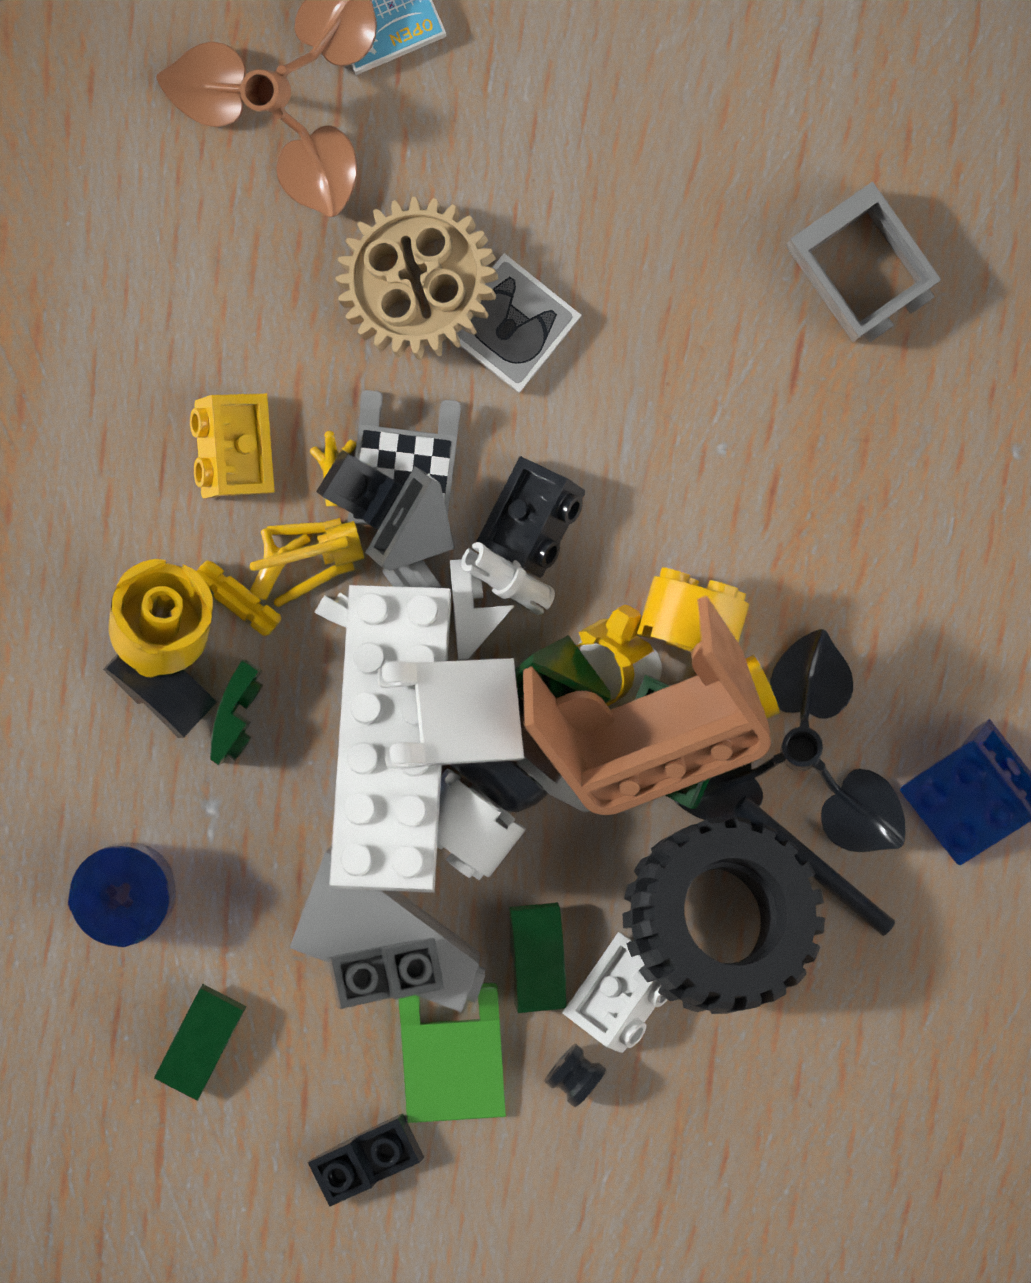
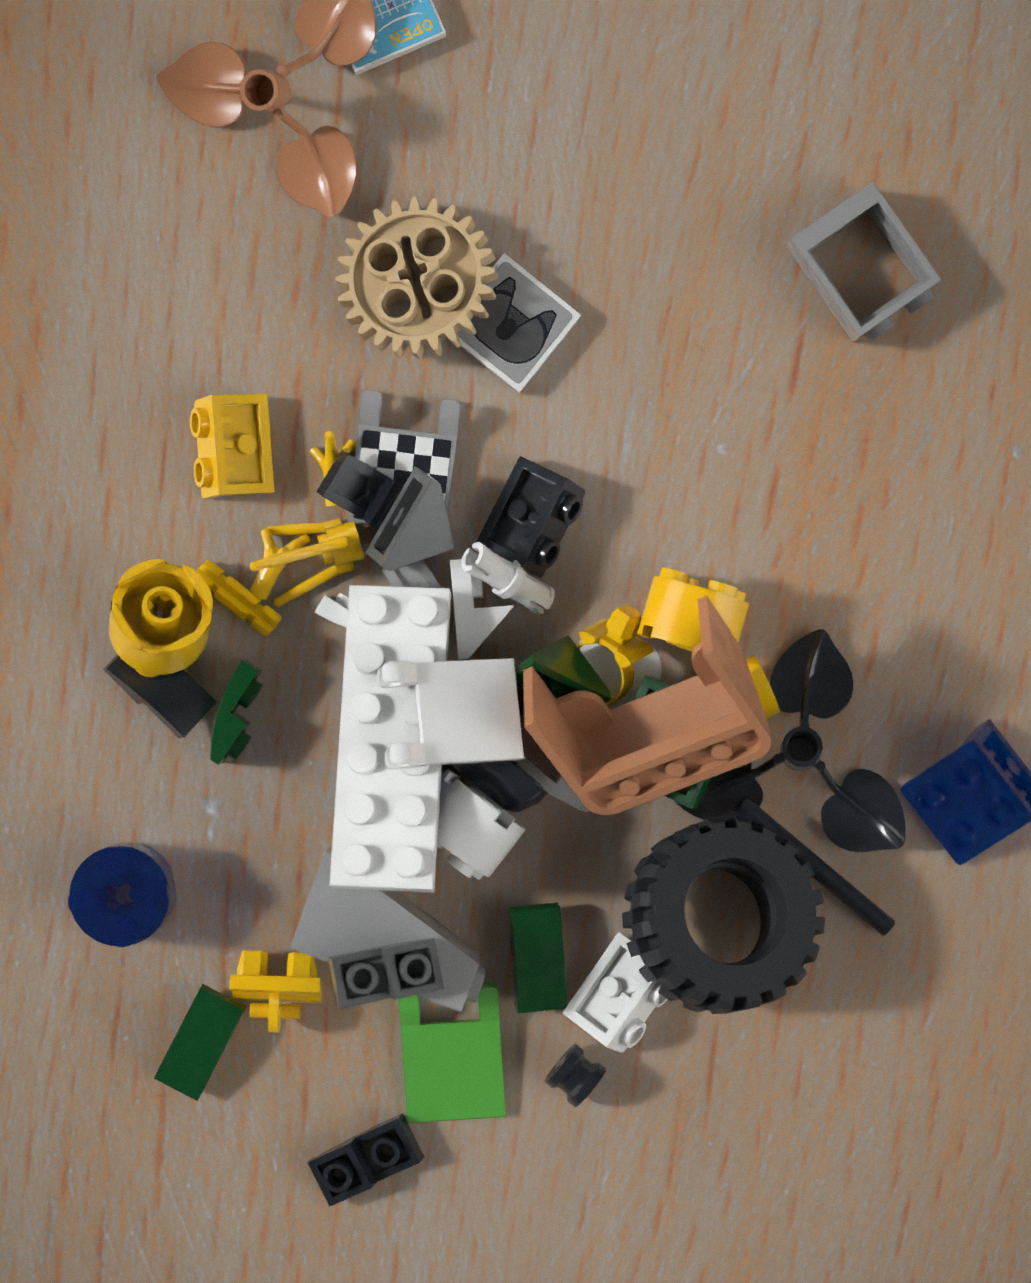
none -> yellow hips [229,950,323,1033]

